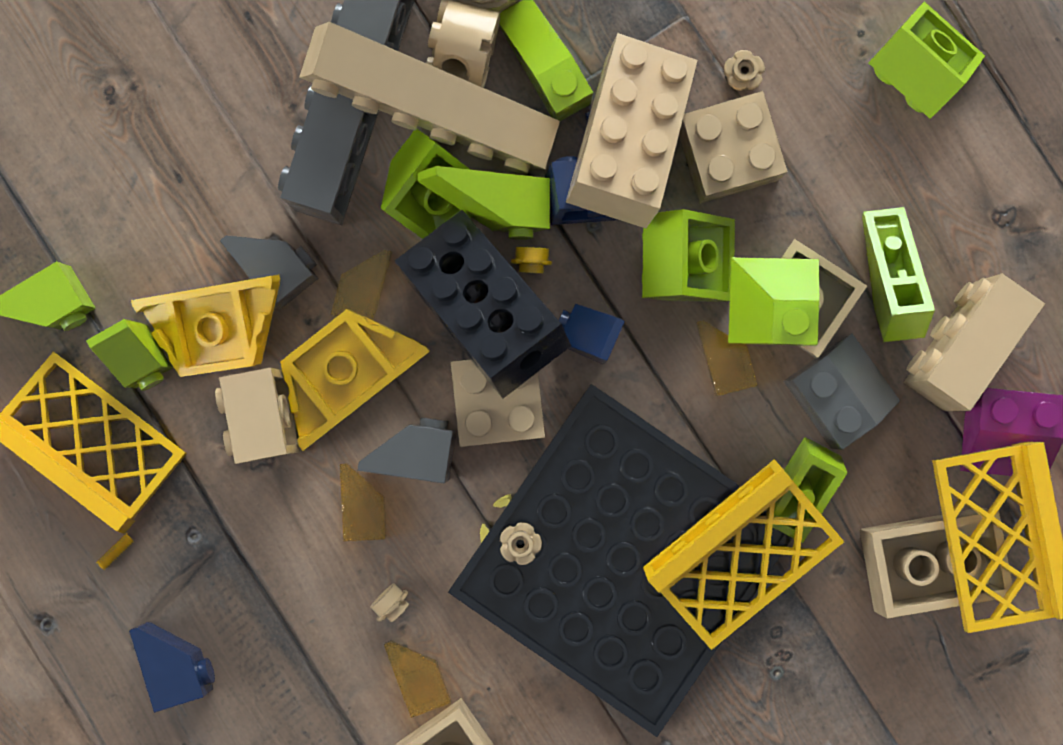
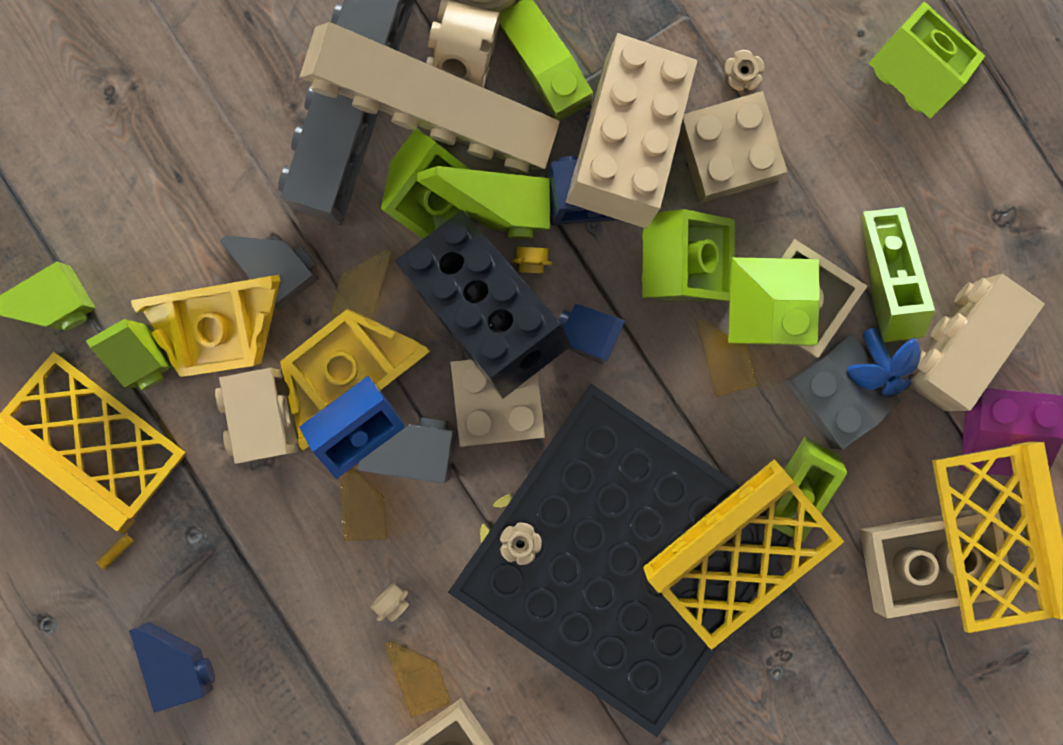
none -> blue brick [299,376,406,479]
none -> blue plant [847,328,921,397]

